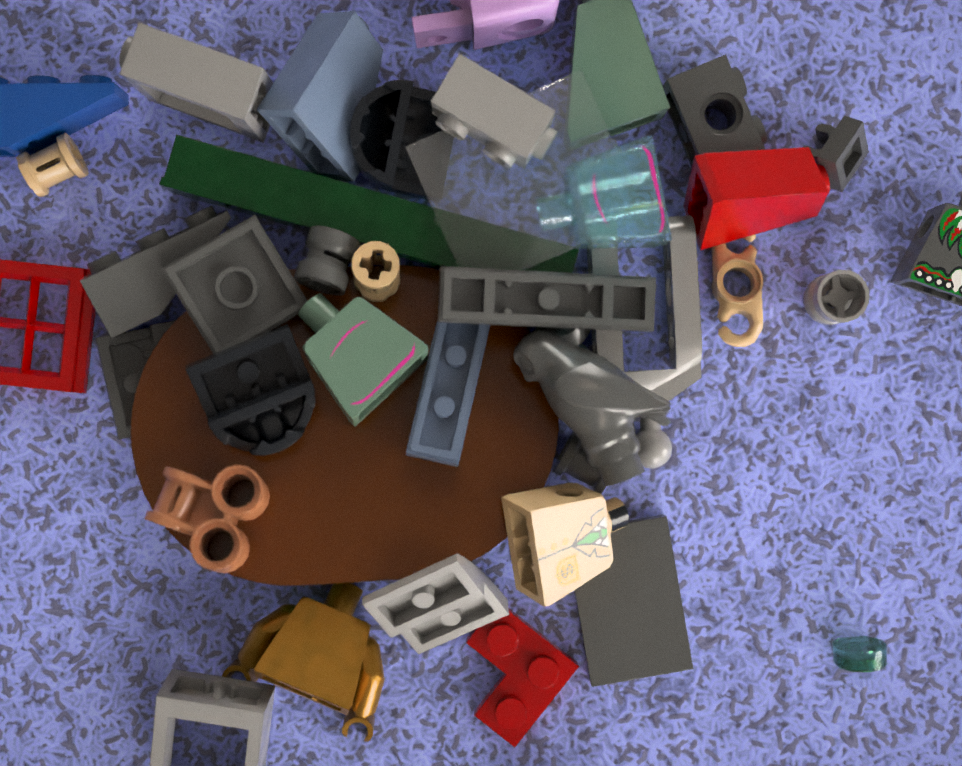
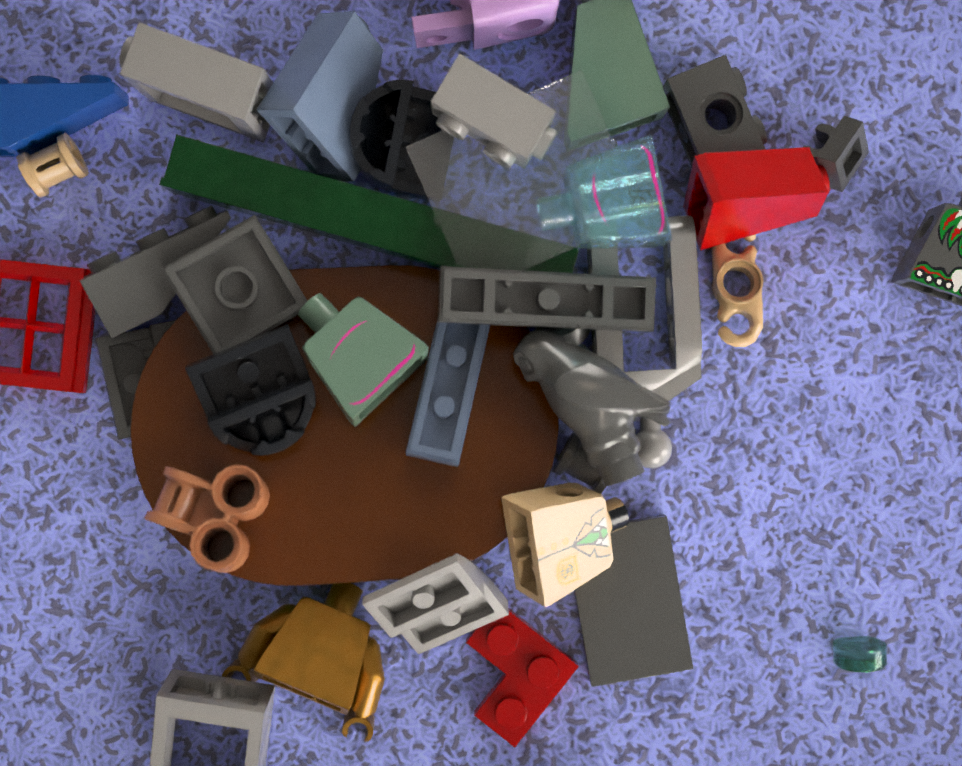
dark grey wheel [294,226,360,296] -> none
tan bush [351,241,400,302] -> none
light grey wheel [803,270,870,325] -> none

